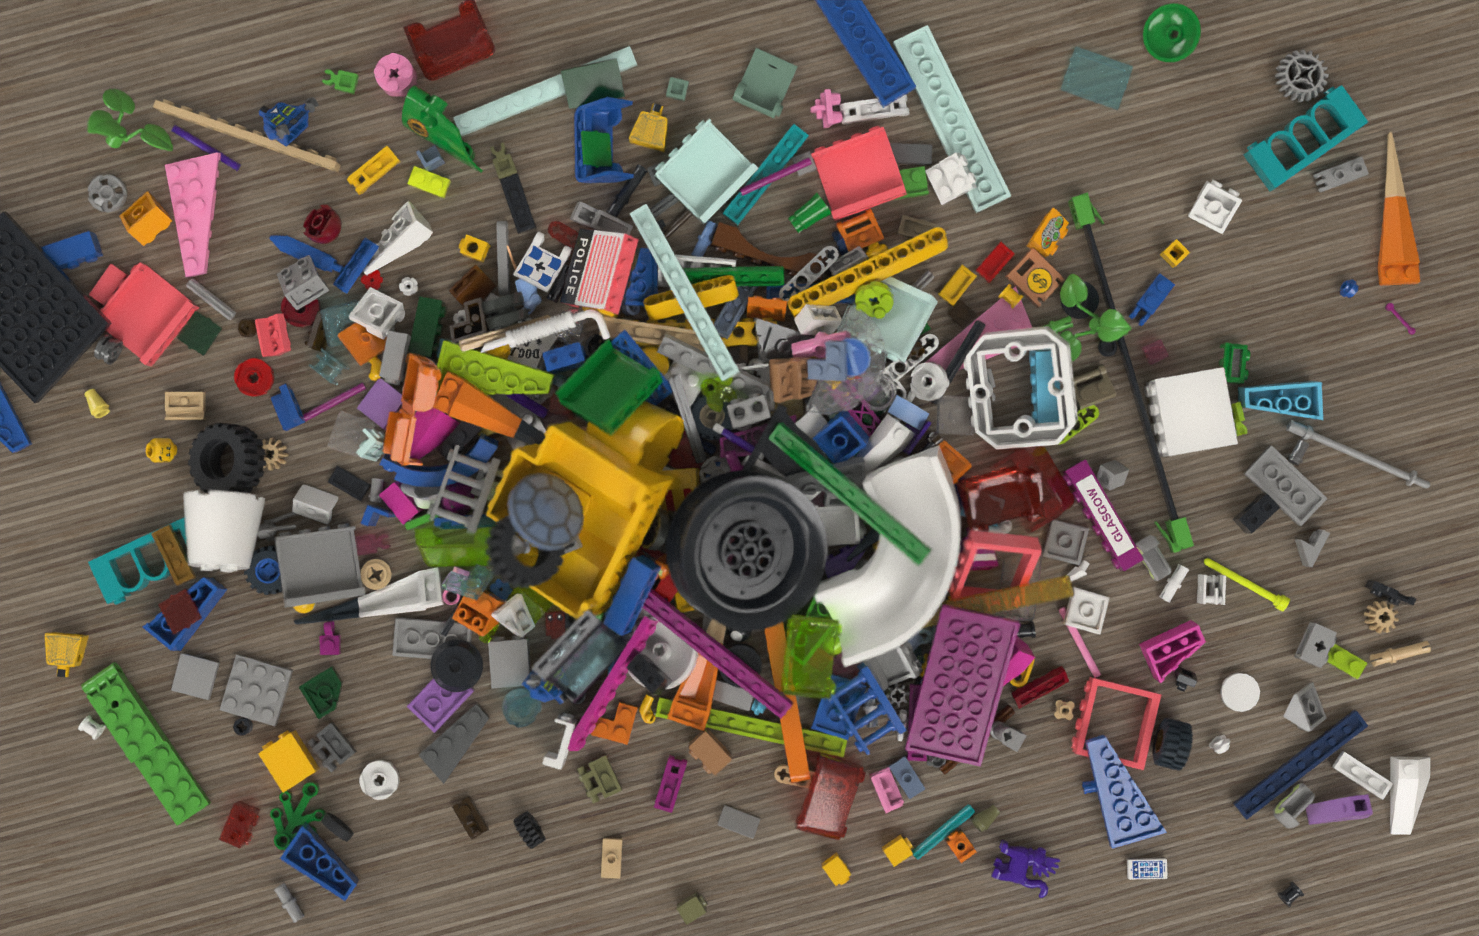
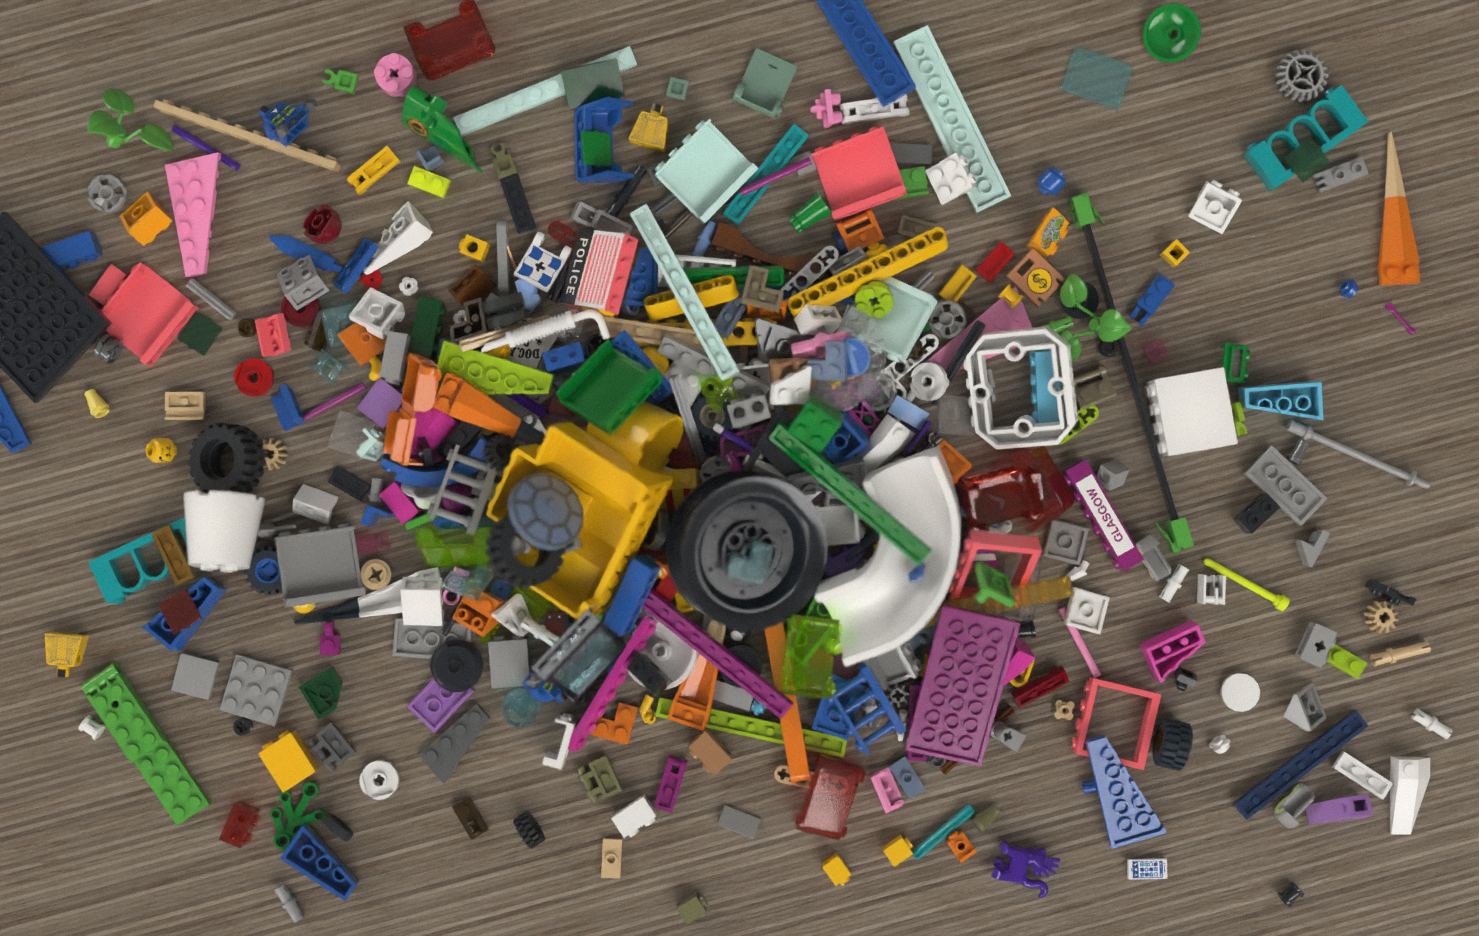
none -> white panel [400,577,445,626]
none -> black bracket [416,437,444,468]
none -> black tyre [482,434,520,472]
none -> white pin [520,616,559,647]
none -> white brick [611,794,657,838]
none -> clear light blue plate [725,540,774,584]
none -> dark tan plate [741,265,784,312]
none -> white wing [770,365,812,405]
none -> green brick [787,394,844,453]
none -> blue plant [908,563,926,582]
none -> light grey piece [928,300,967,338]
none -> bright green tile [974,560,1016,608]
none -> blue head [1037,167,1066,196]
none -> clear green piece [1283,137,1330,183]
none -> white pin [1411,708,1453,739]

